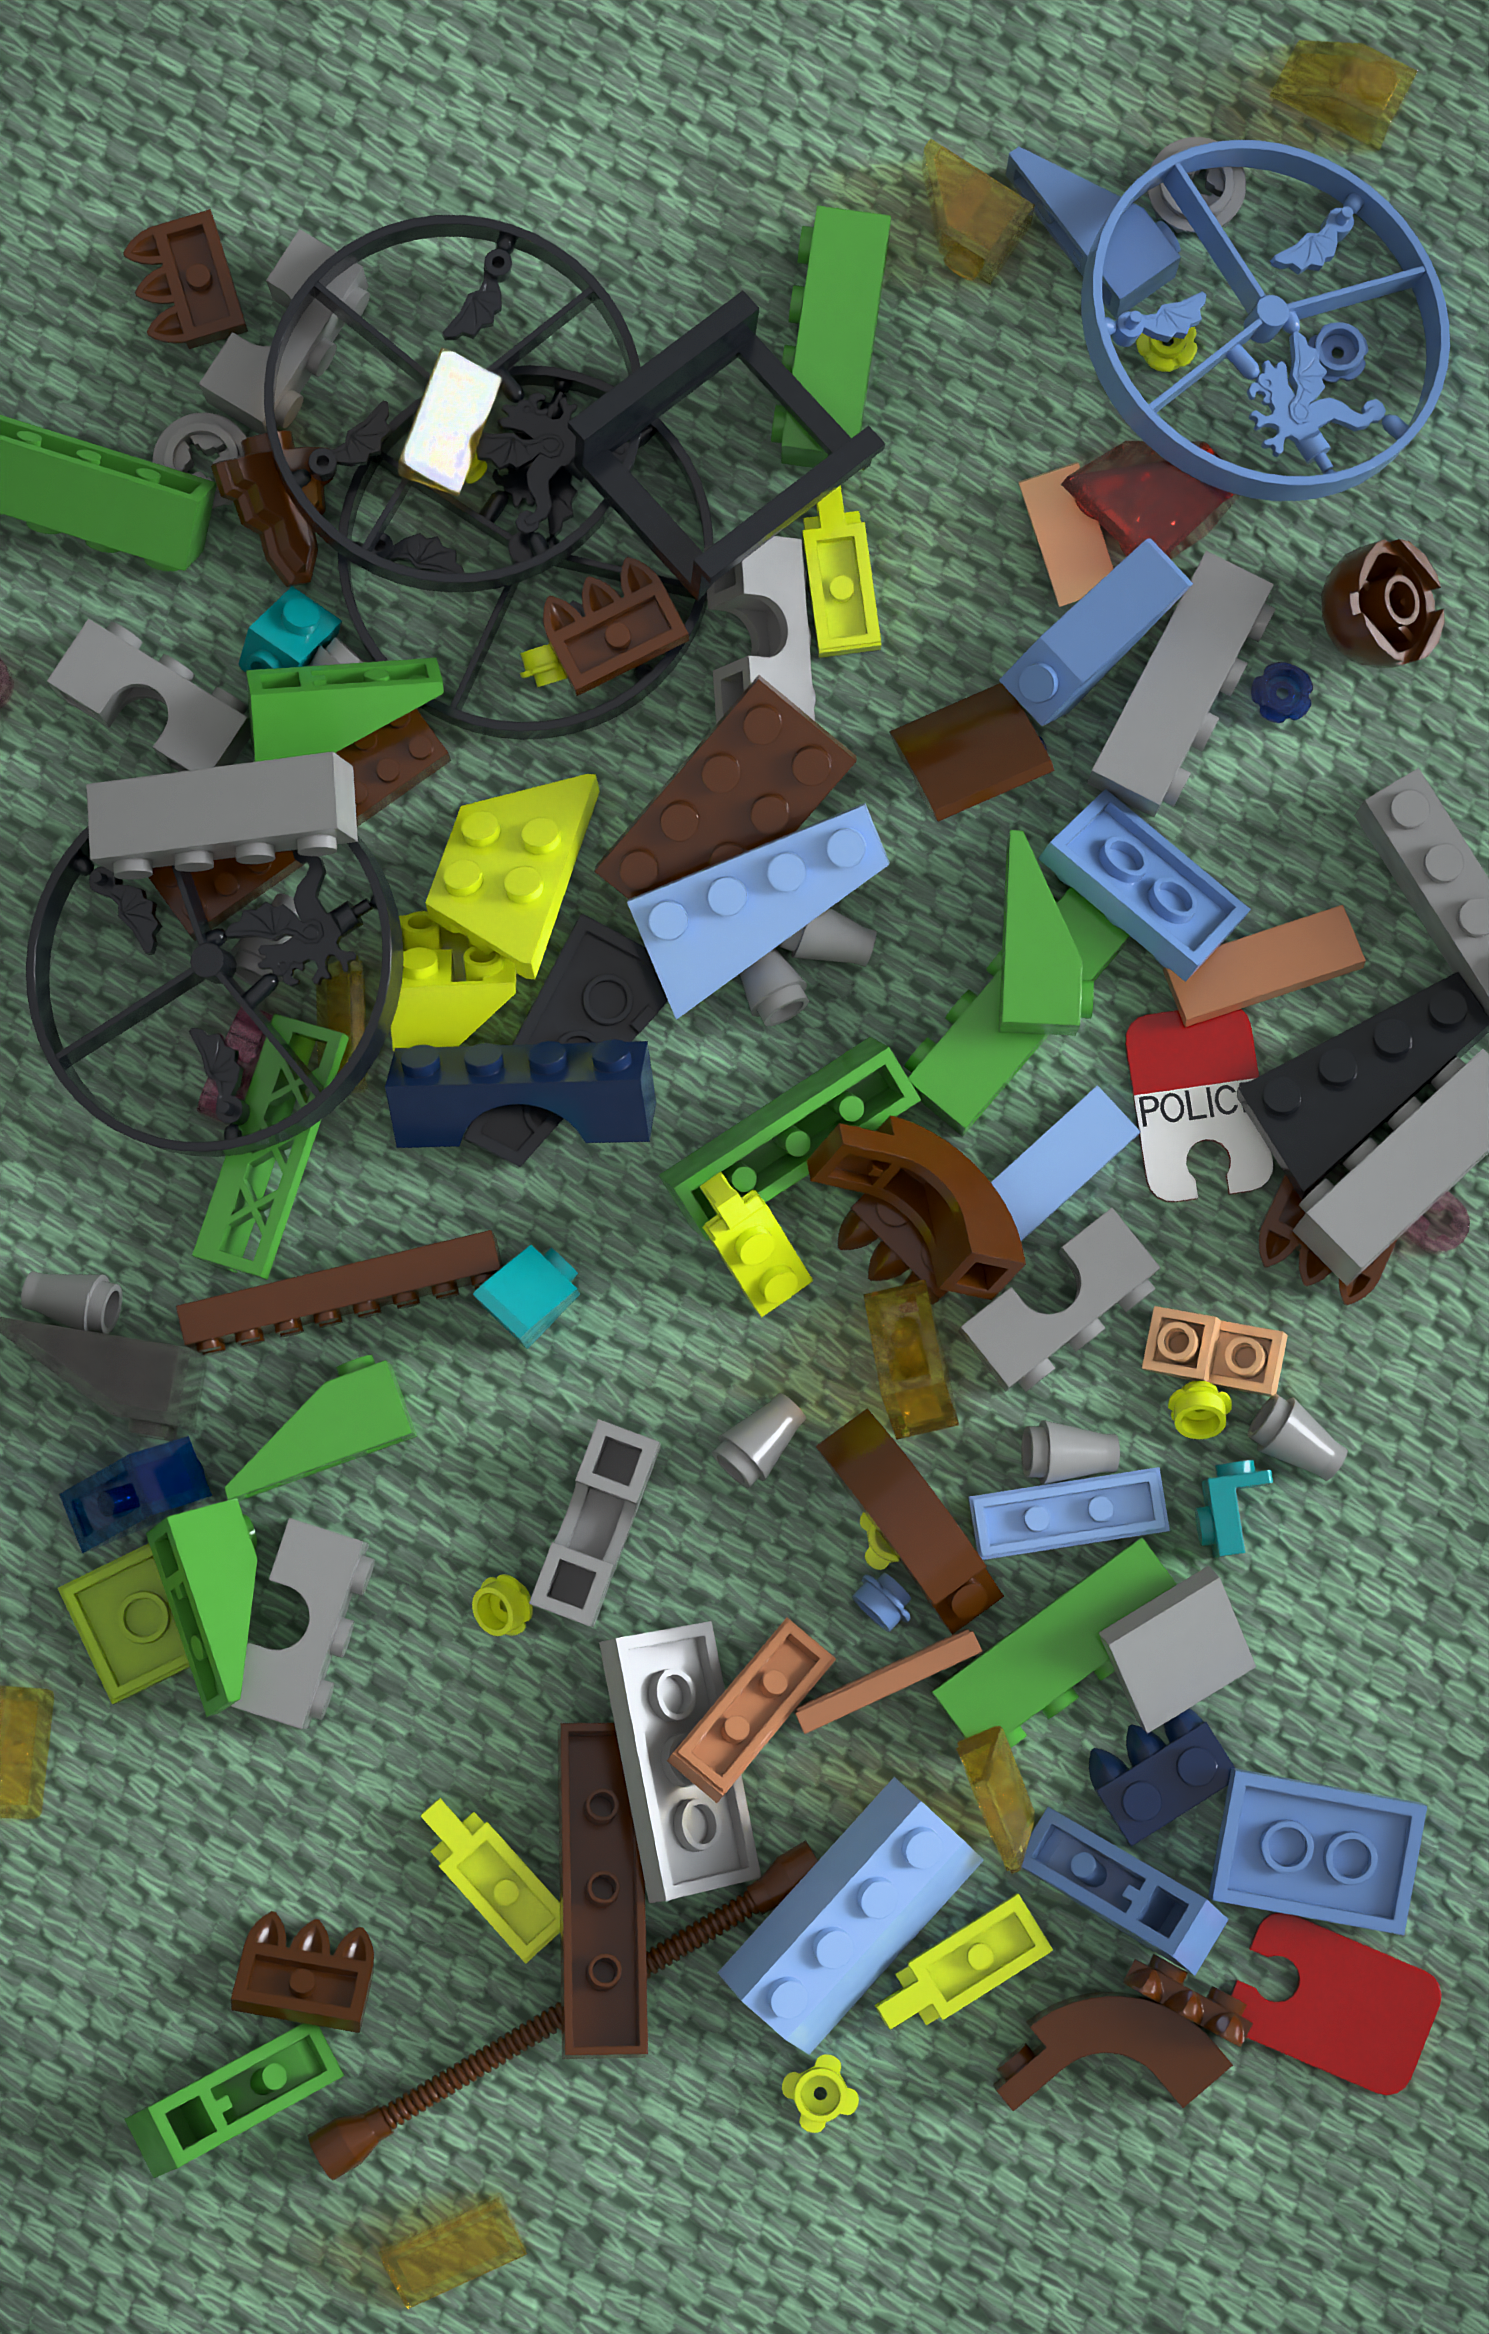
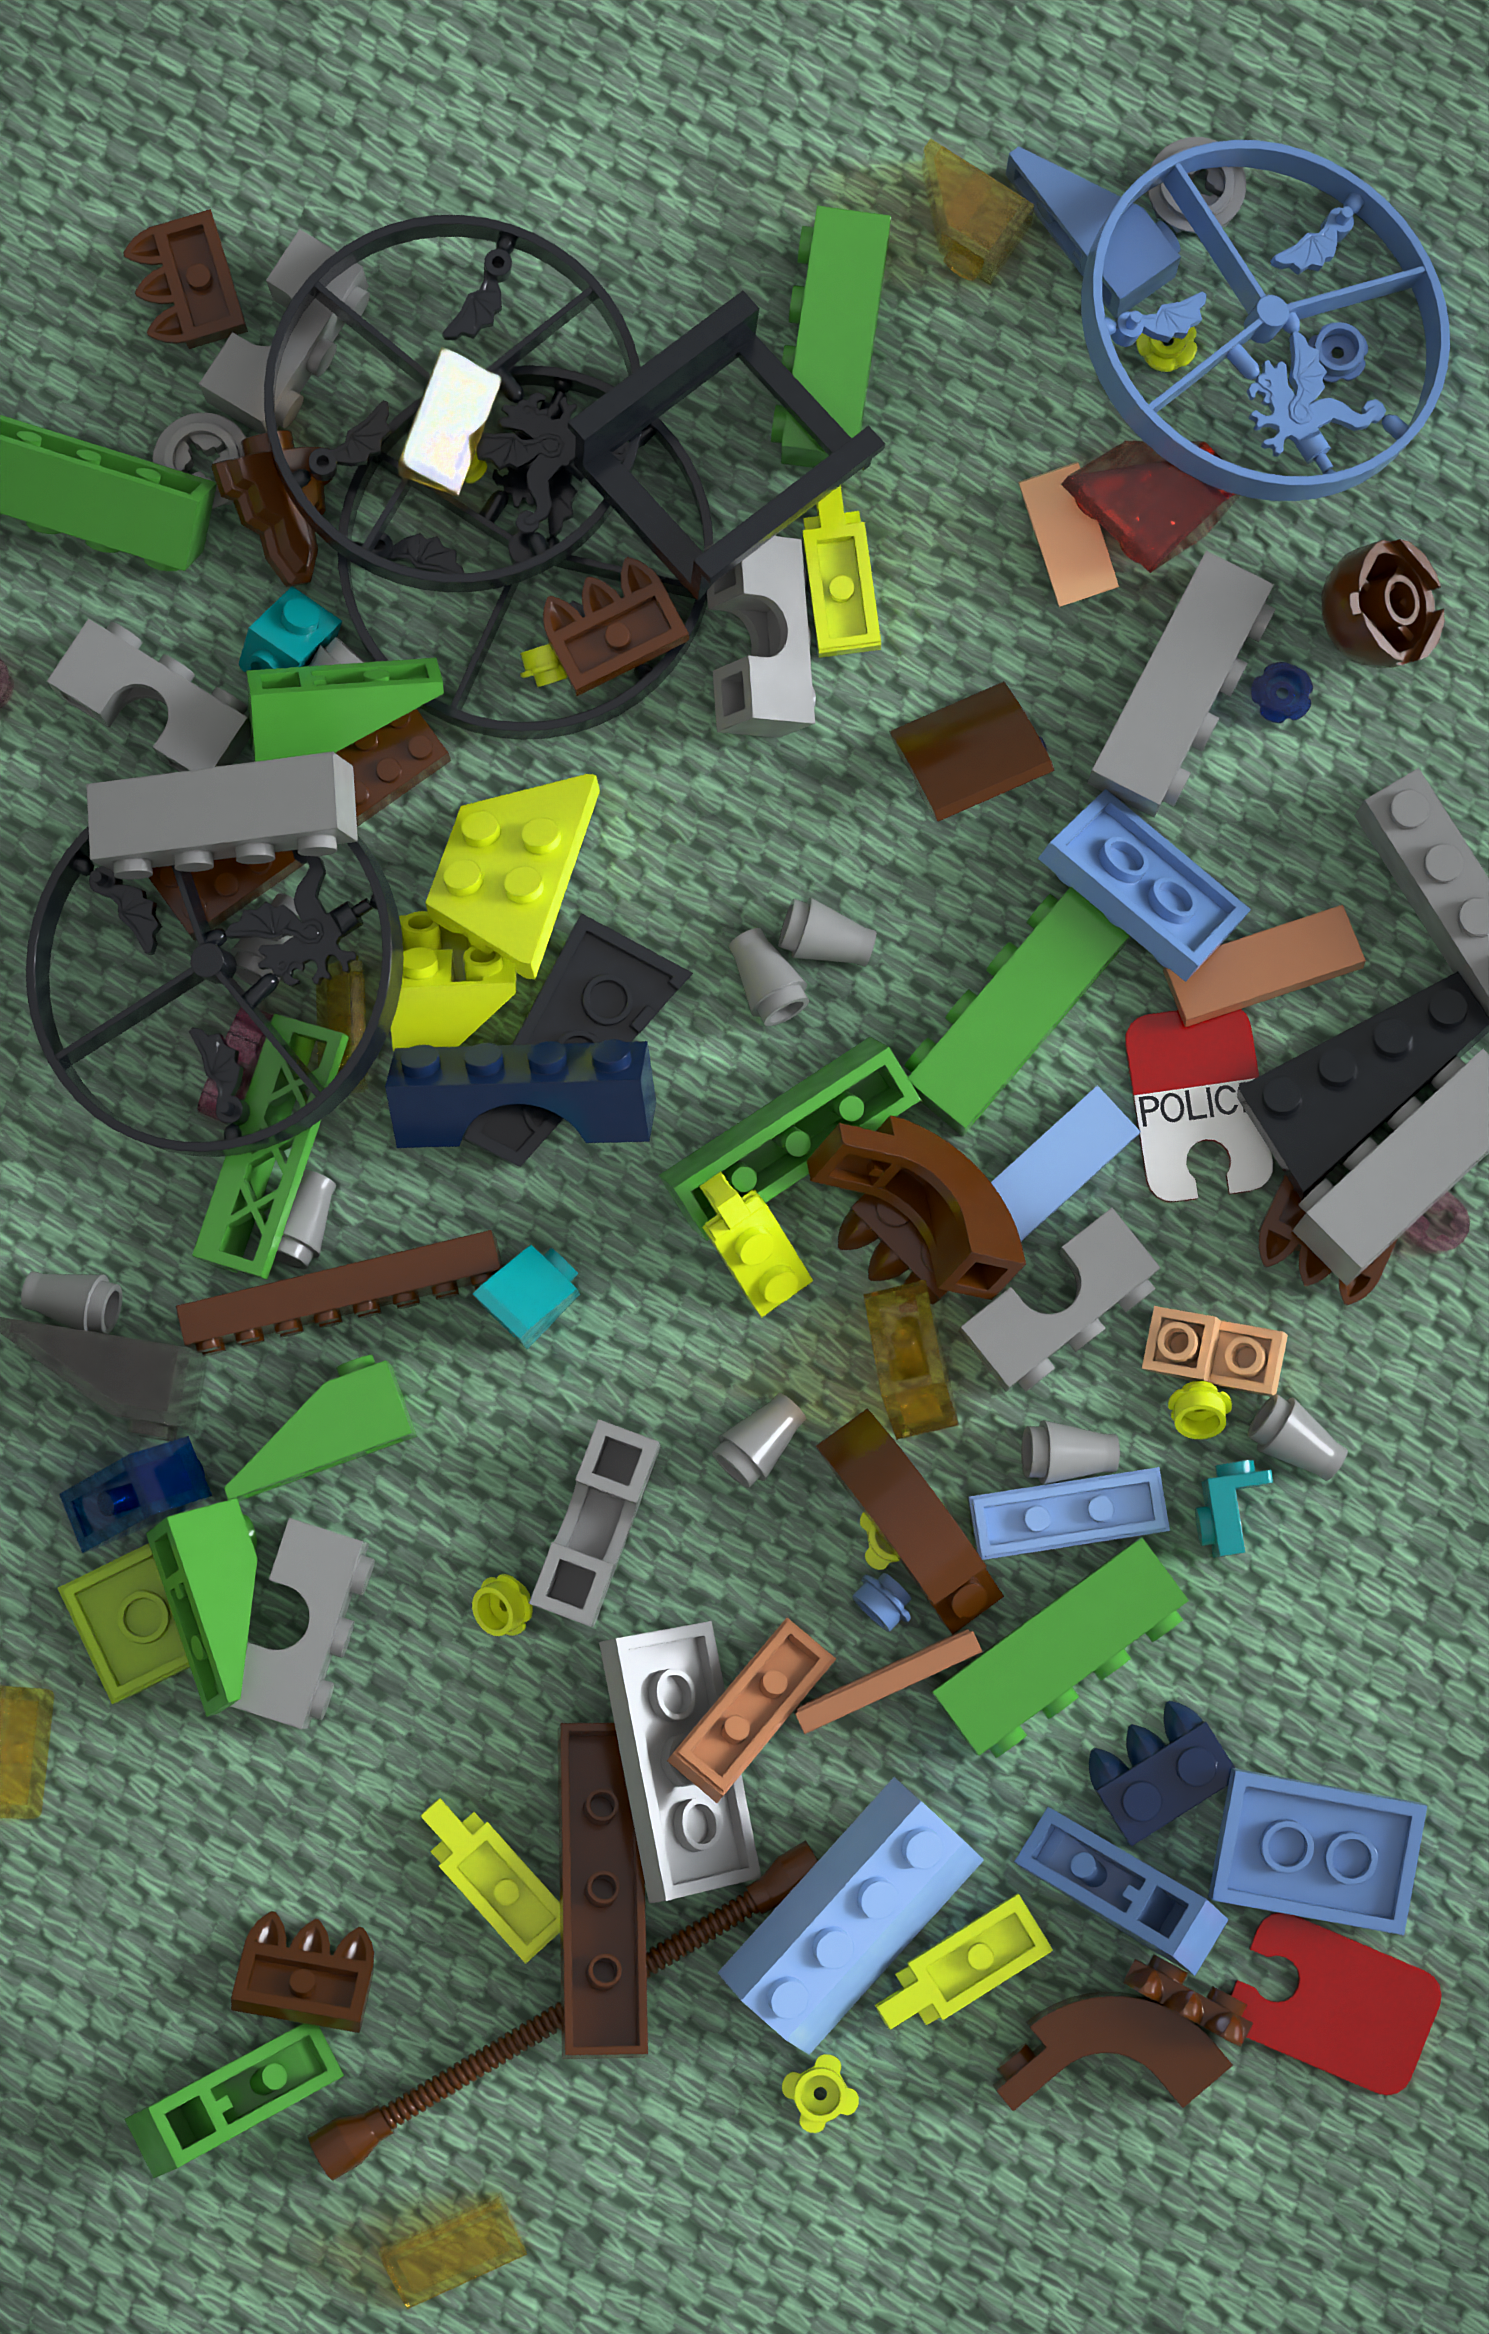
reddish brown plate [594,675,857,900] -> none
light blue wing [627,803,889,1020] -> none
clear yellow slope [956,1726,1035,1874] -> none
medium blue slope [999,538,1193,726] -> none
bright green slope [999,830,1094,1036] -> none
light grey tile [1099,1566,1256,1734] -> none
clear yellow slope [1270,40,1418,151] -> none
none -> light grey cone [274,1170,336,1269]

